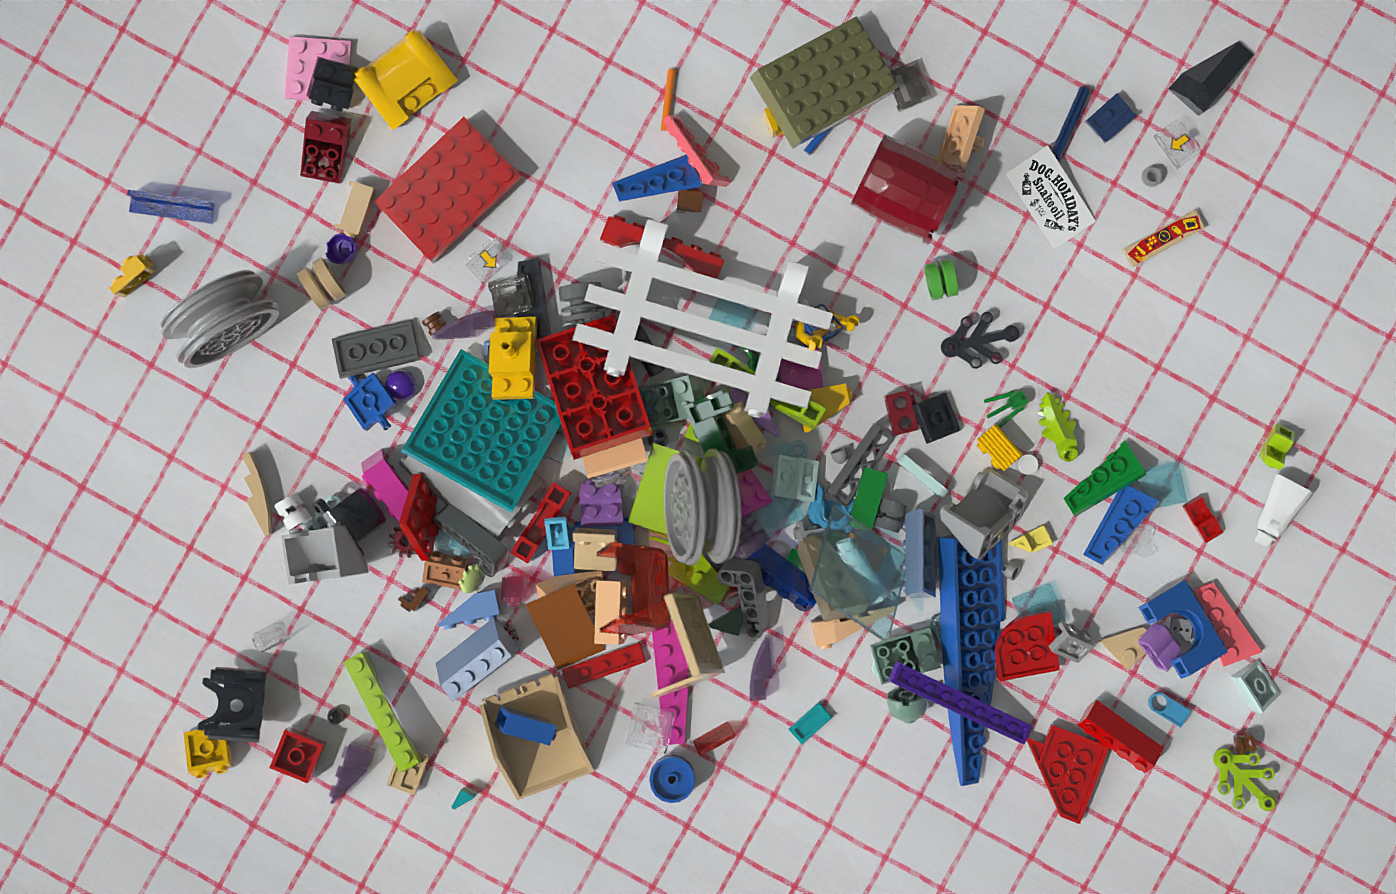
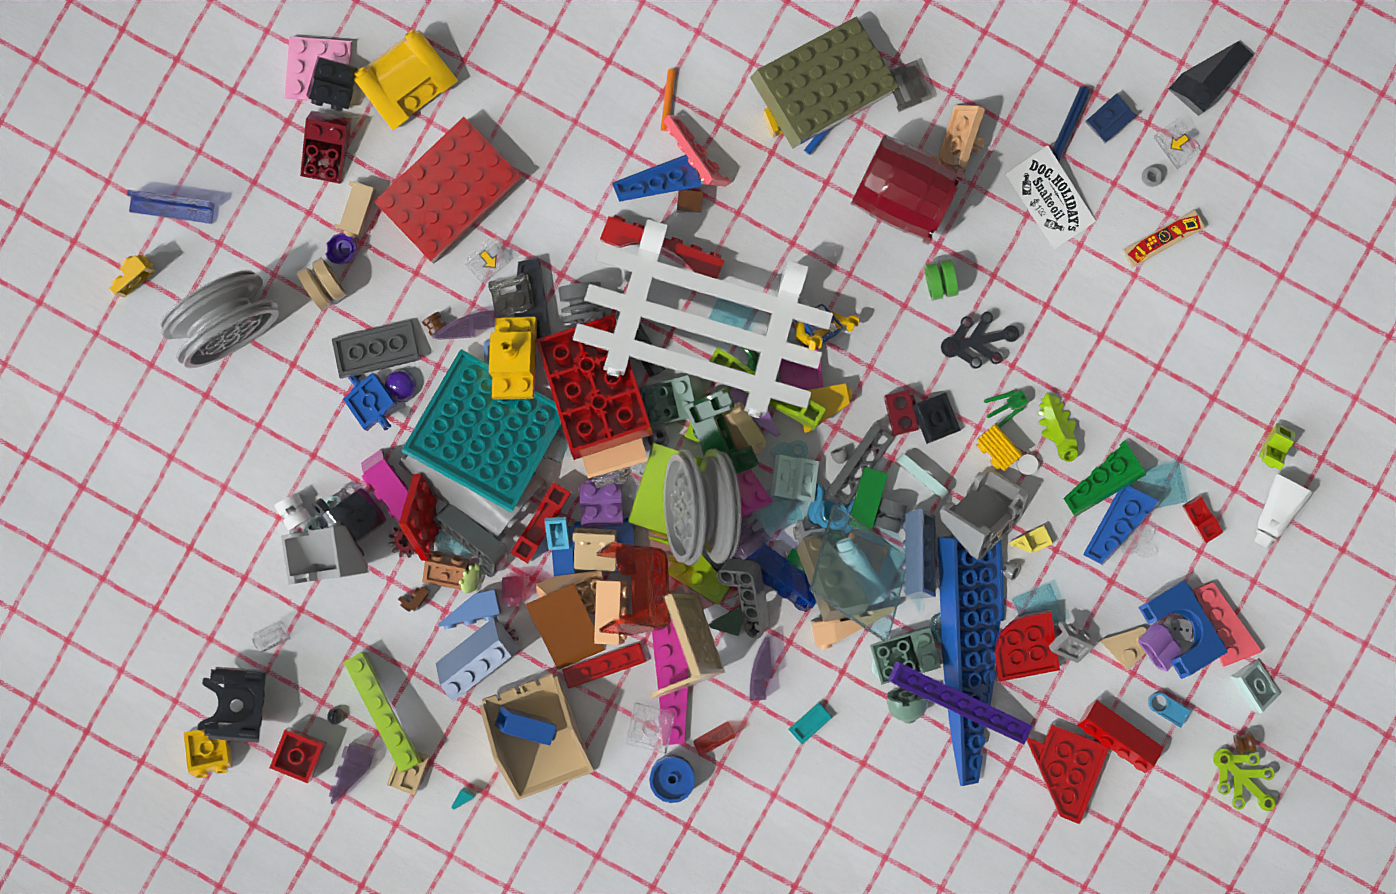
tan slope [242,452,273,537] -> none

